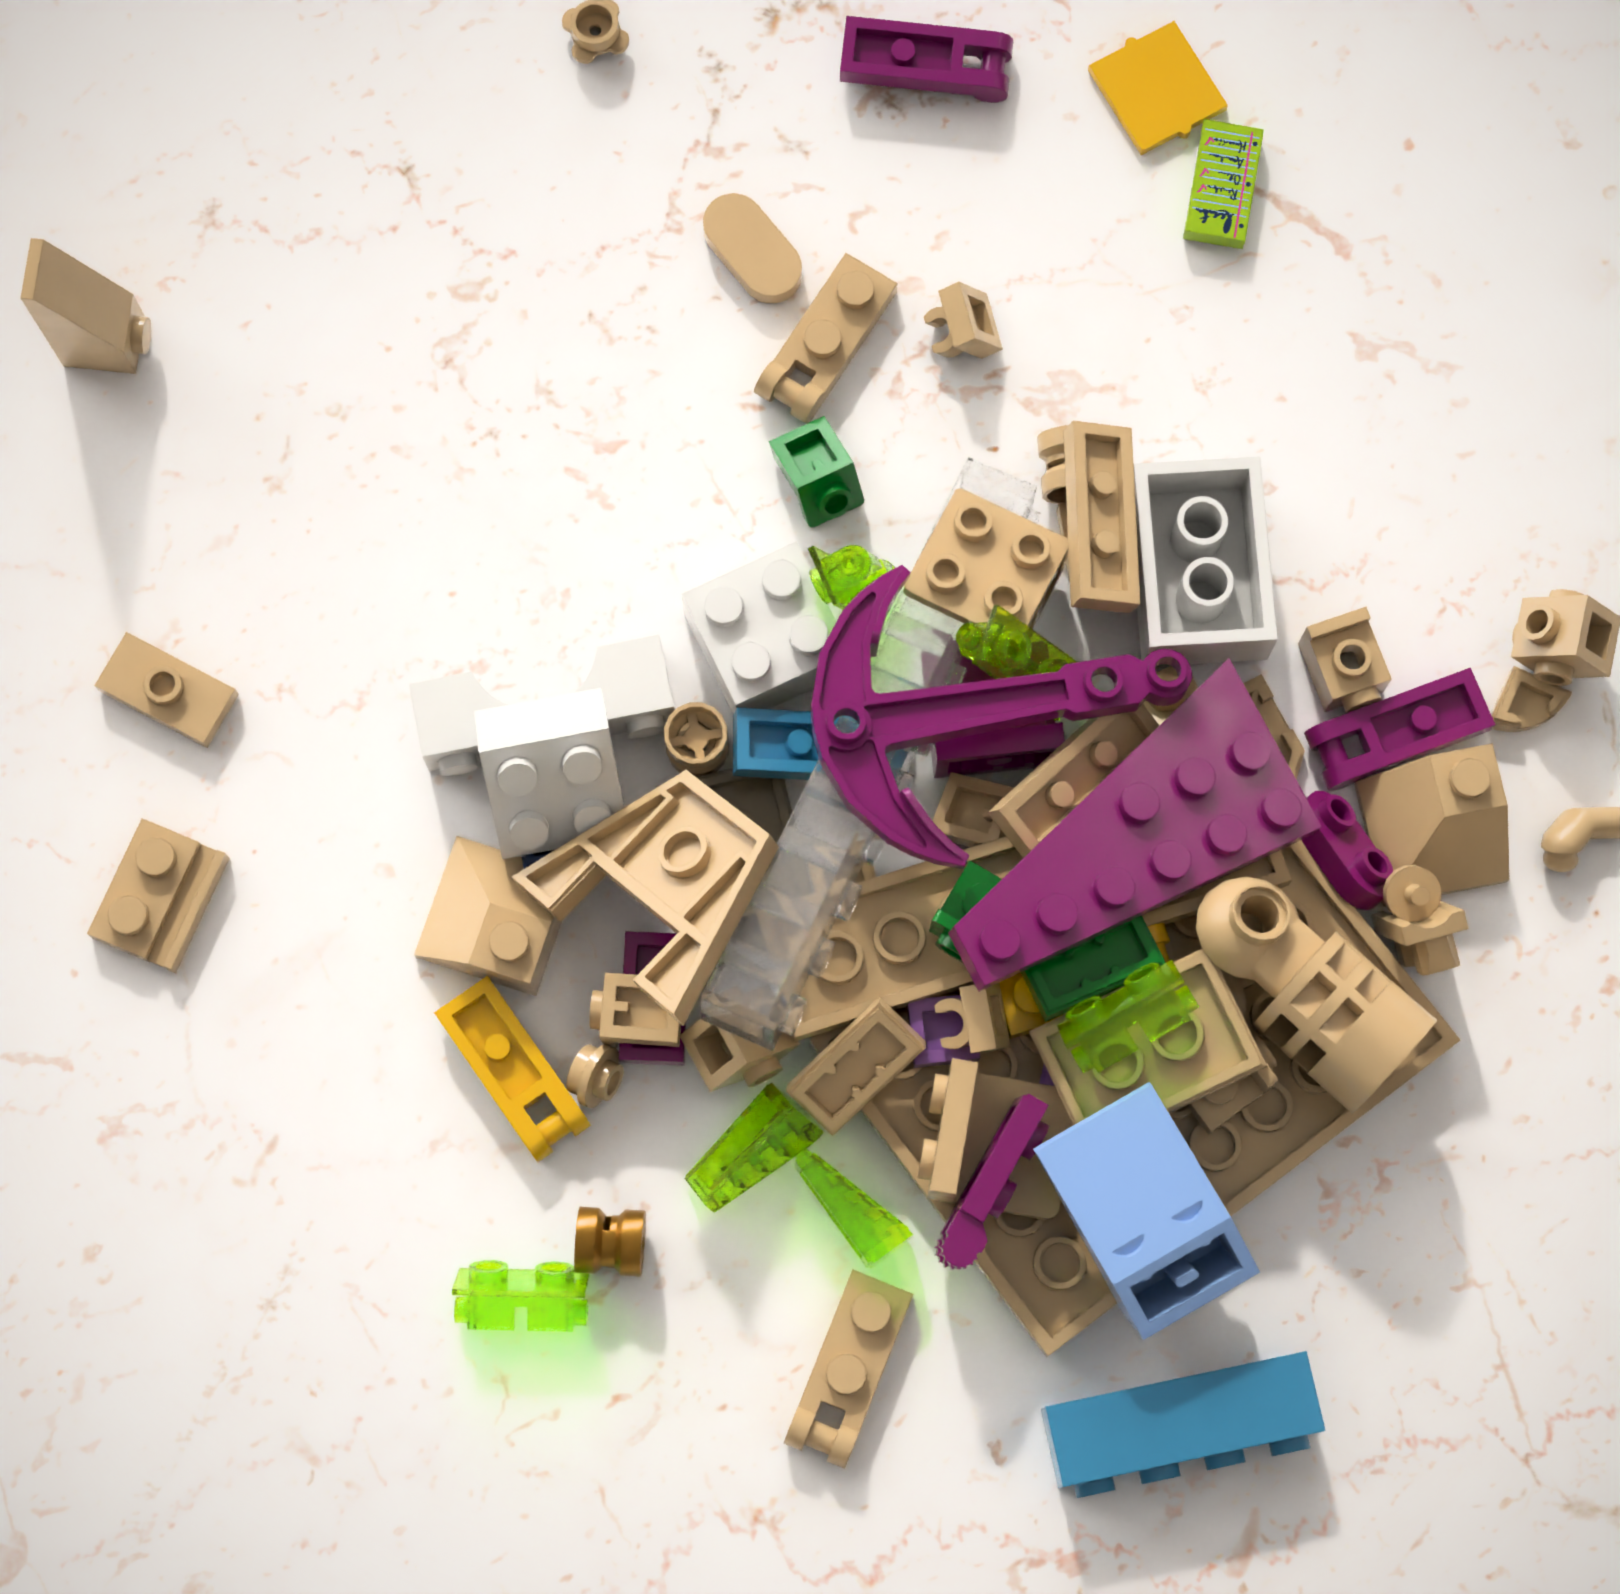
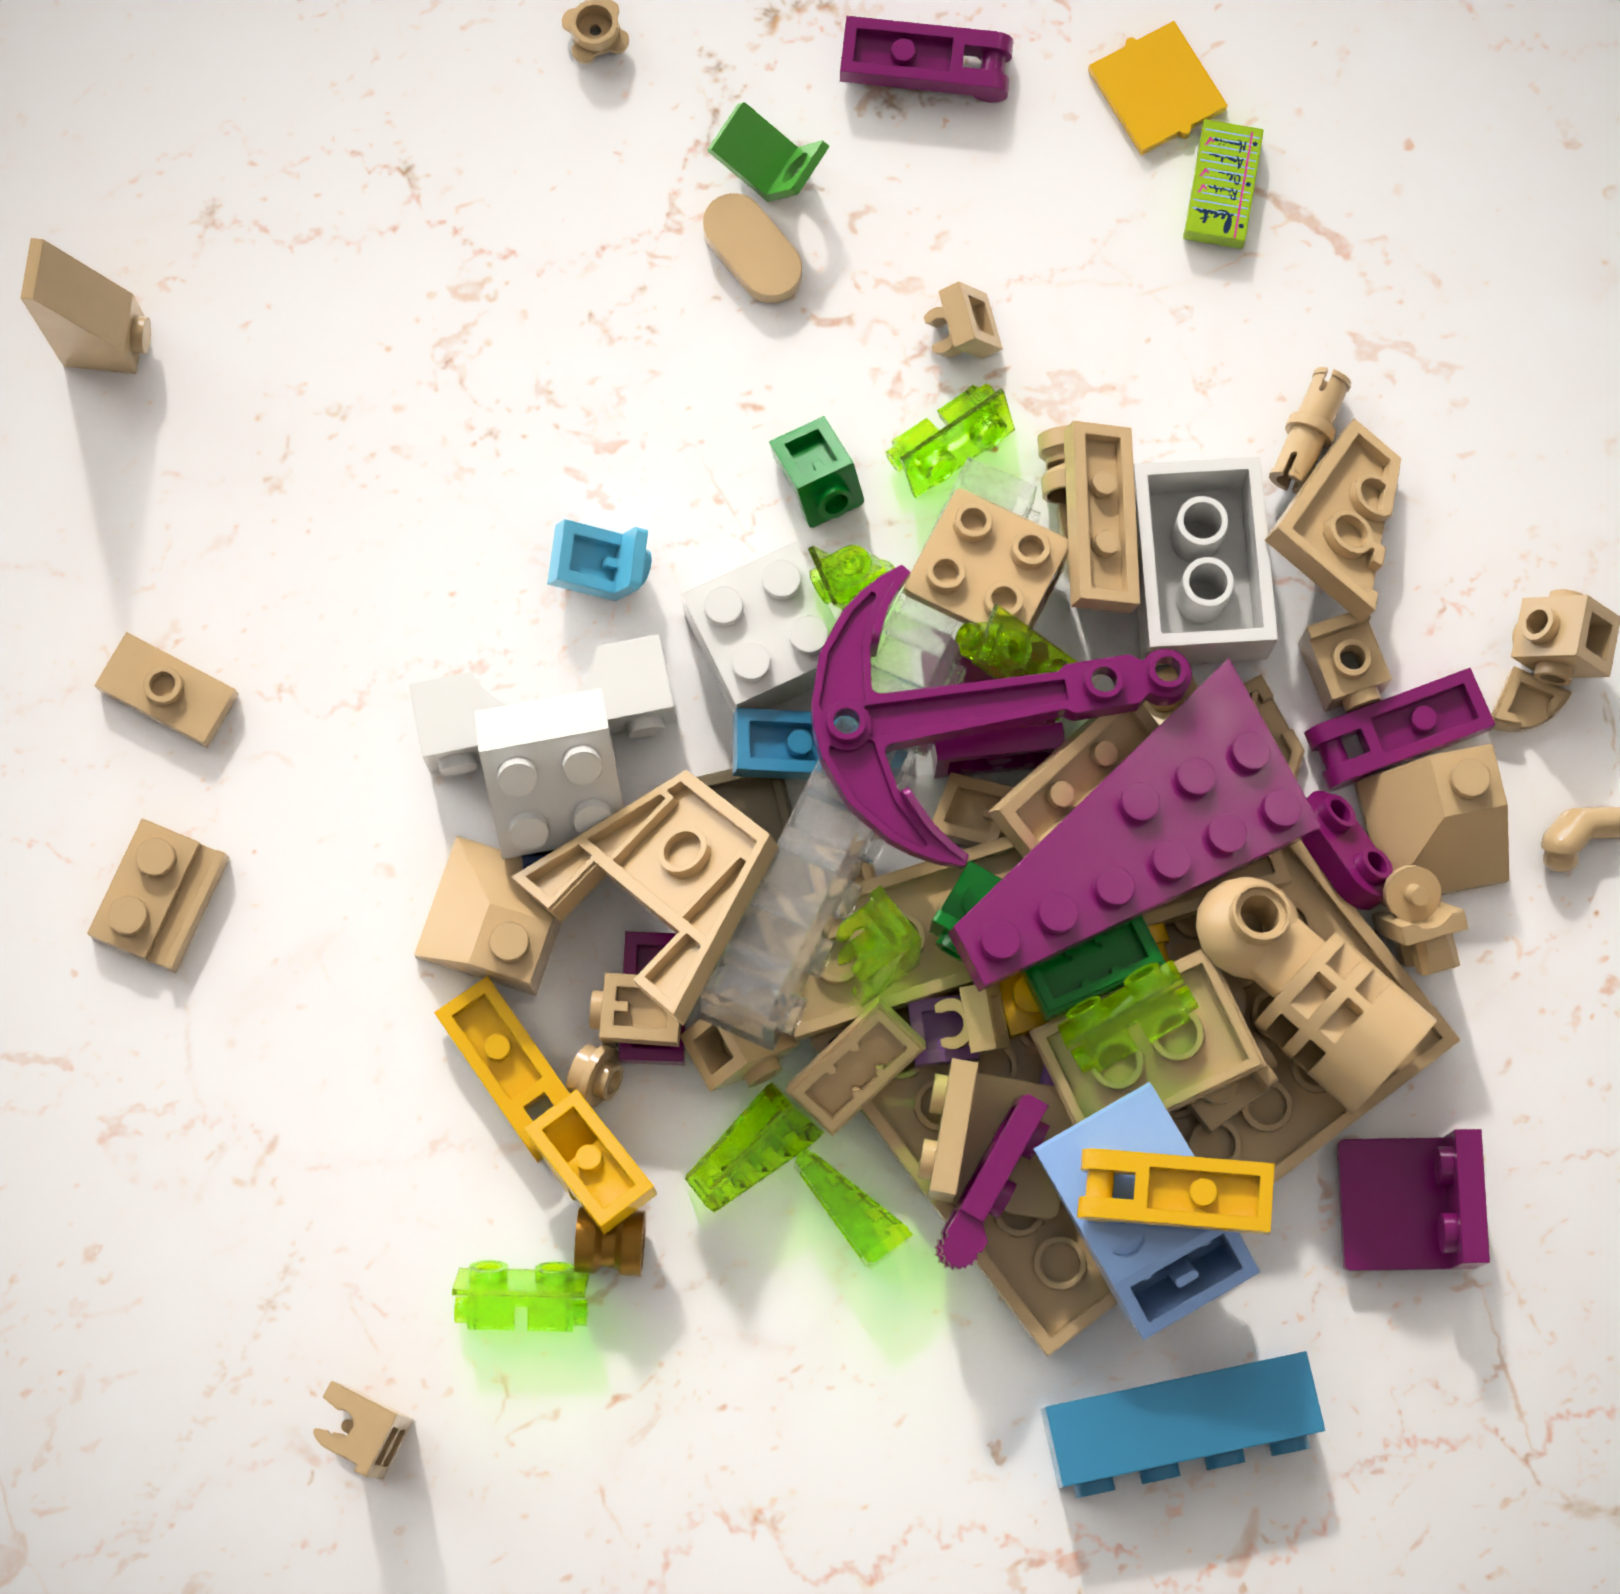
tan wheel [664,702,729,777] -> none
tan plate [754,253,898,424] -> none
tan plate [783,1269,913,1469] -> none
none -> tan hinge [313,1380,414,1479]
none -> yellow slope [523,1089,657,1235]
none -> medium azure bracket [547,519,652,601]
none -> bright green bracket [707,102,830,202]
none -> clear neon green hinge [836,885,922,1007]
none -> clear neon green hinge [885,383,1015,498]
none -> yellow plate [1077,1148,1275,1235]
none -> tan wing [1264,418,1402,622]
none -> tan pin [1269,367,1352,493]
none -> magenta bracket [1336,1129,1490,1271]

